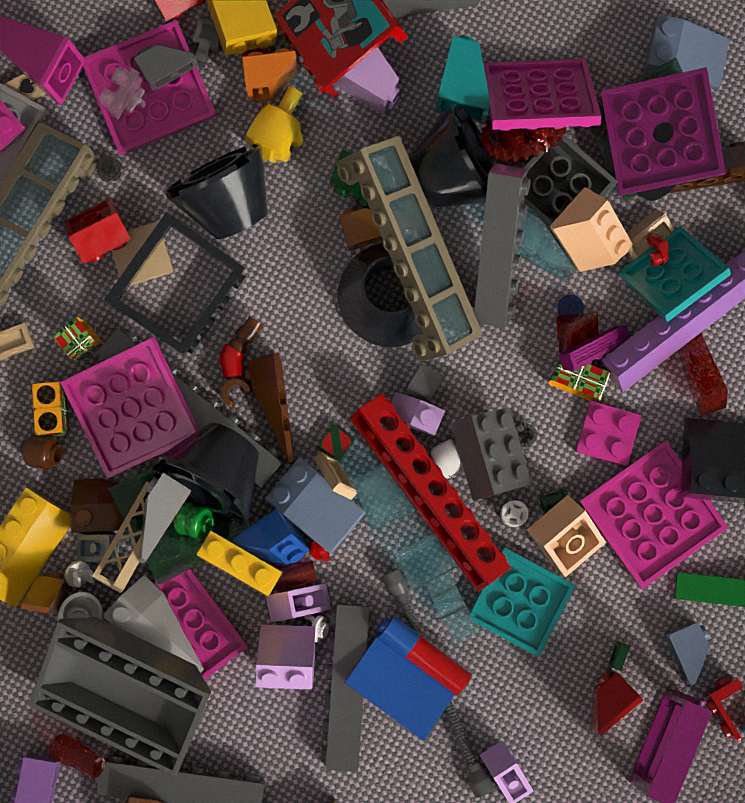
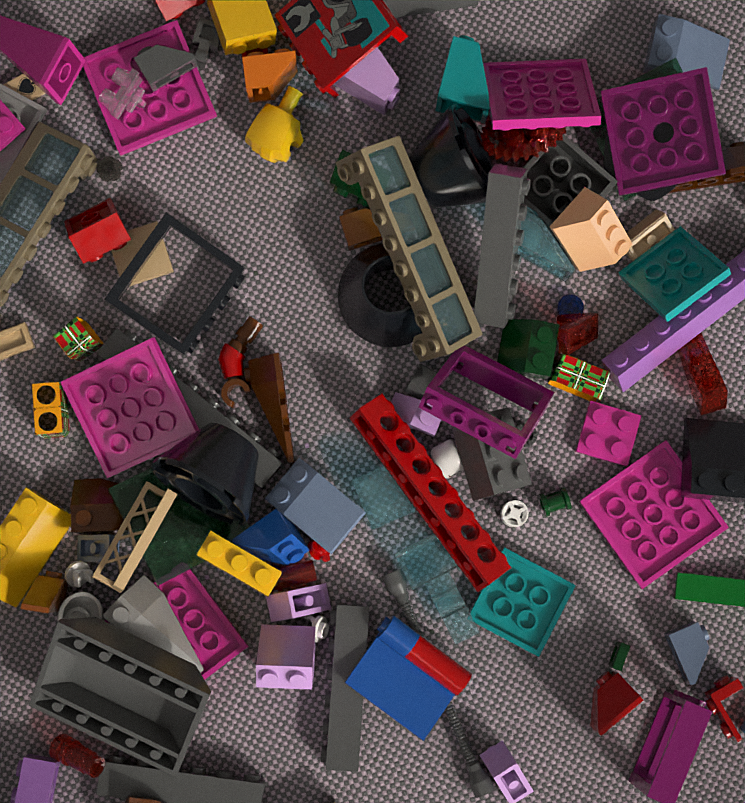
reddish brown head [20,433,63,470] -> none
light grey slope [139,473,191,564] -> none
black cone [164,143,268,239] -> none
green piece [172,502,214,539] -> none
tan tile [314,452,357,500] -> none
dark green tile [318,424,355,462] -> none
light nougat brick [527,495,606,577] -> none
magenta piece [558,324,630,372] -> none
red arm [647,233,668,266] -> none
none -> magenta window [418,345,555,459]
none -> dark green slope [497,319,560,380]

